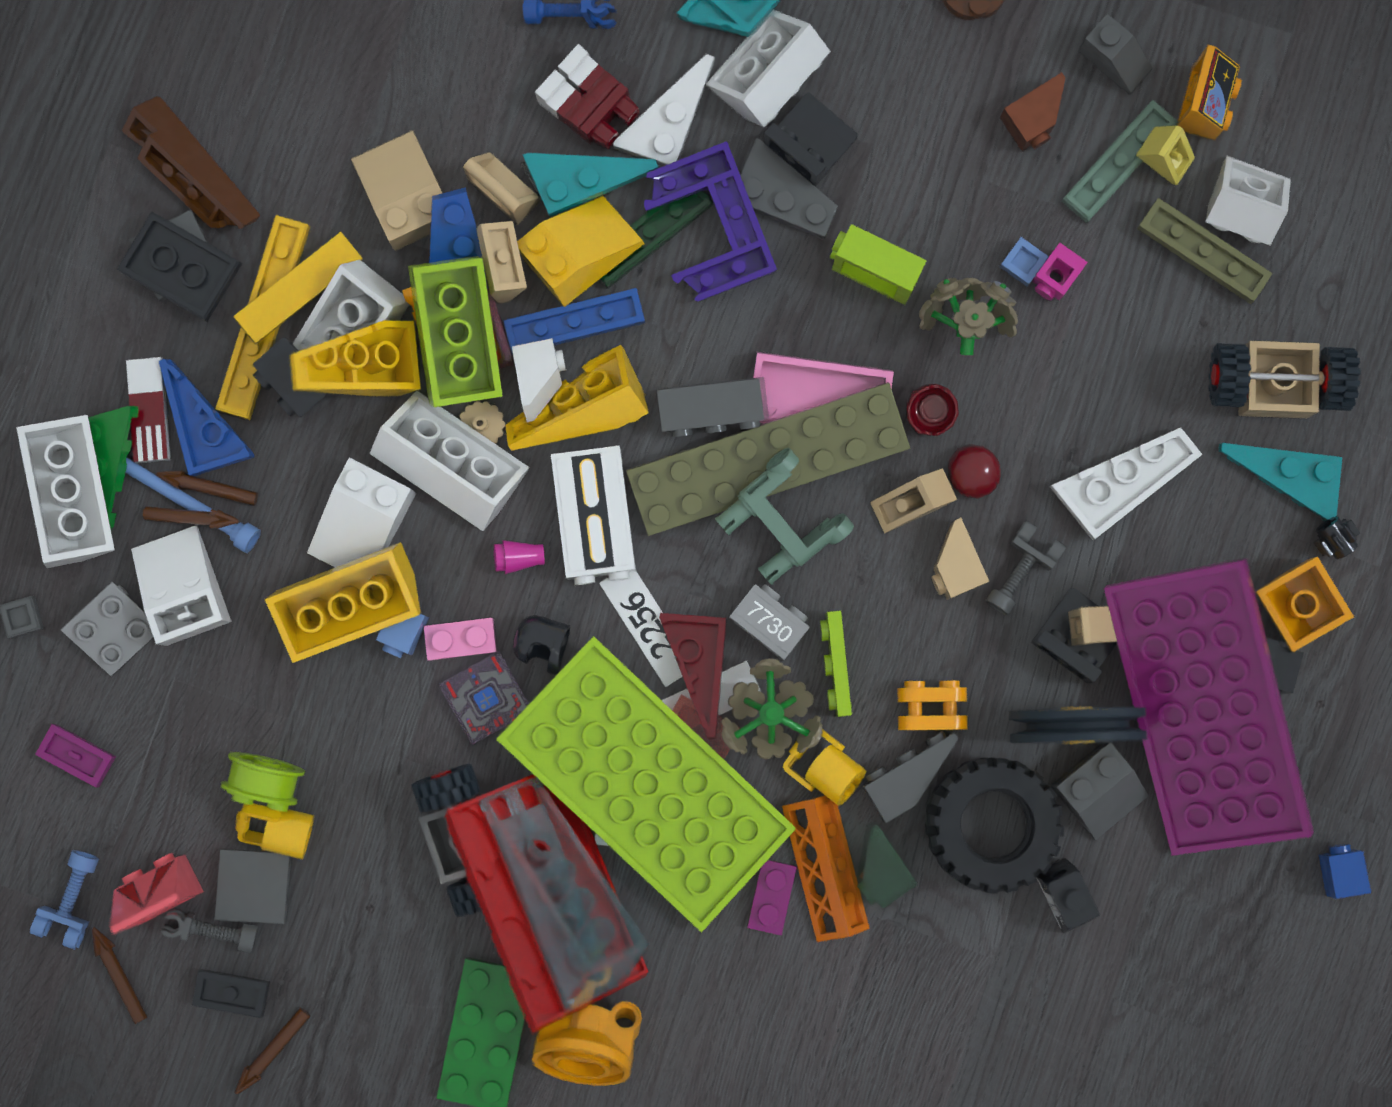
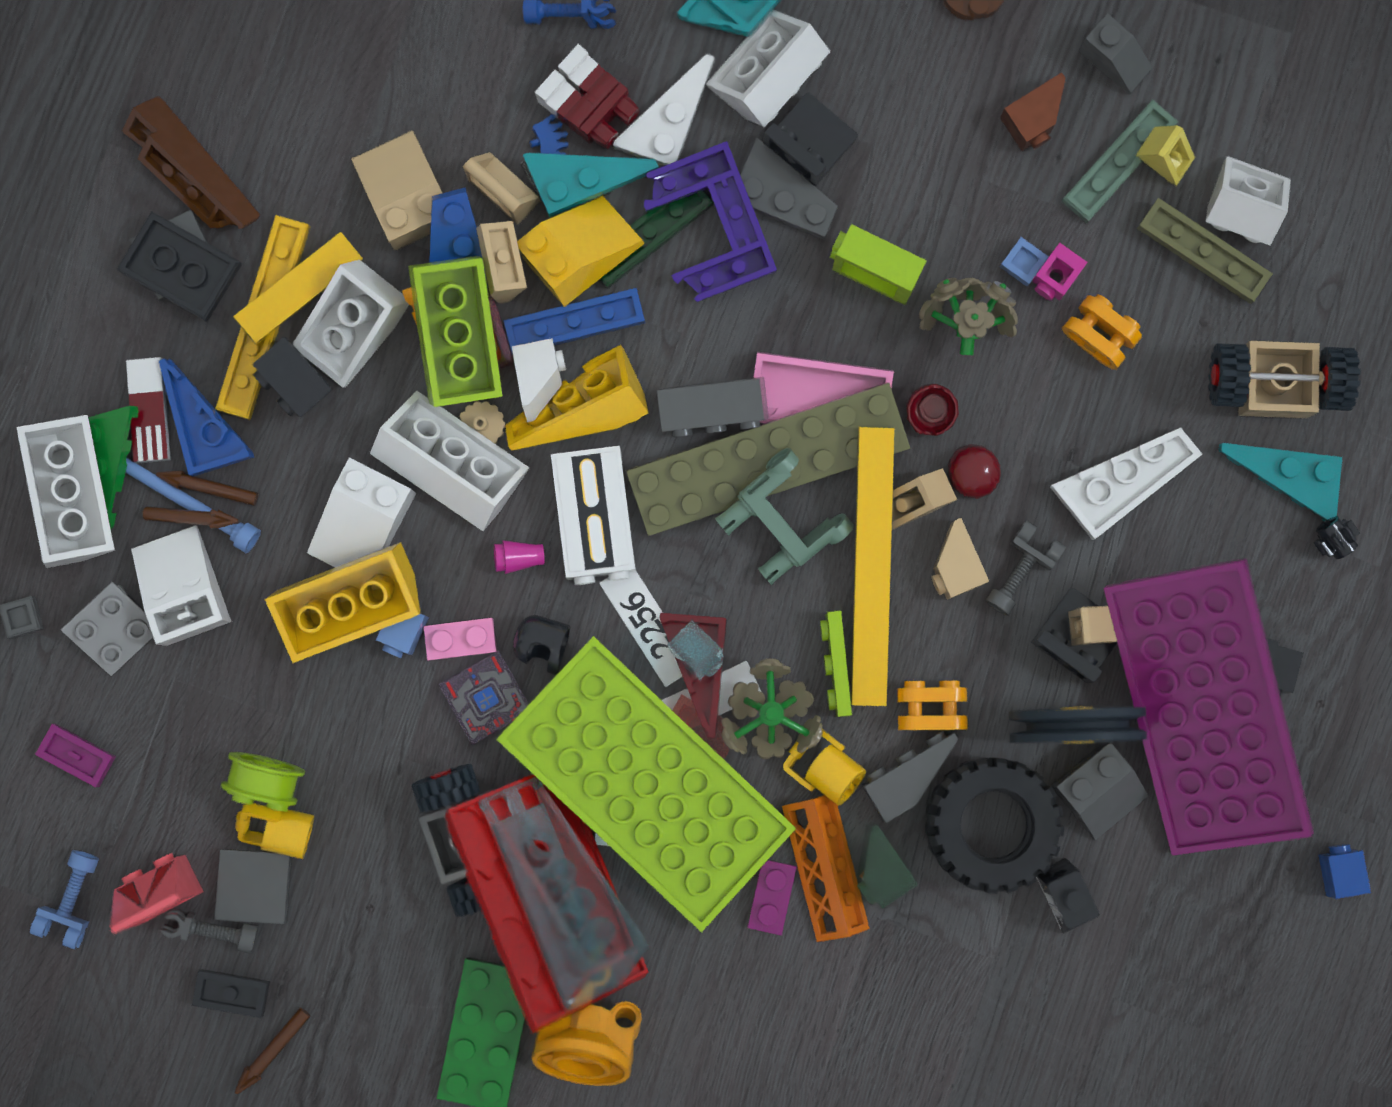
reddish brown piece [92,927,147,1024] -> none
yellow wedge [290,320,421,396] -> none
light grey brick [729,584,810,661] -> none
slope [1177,45,1242,140] -> none
light orange slope [1255,556,1354,652] -> none
none -> blue piece [530,114,568,155]
none -> clear light blue brick [667,620,724,680]
none -> yellow tile [851,427,894,706]
none -> light orange brick [1062,294,1142,370]

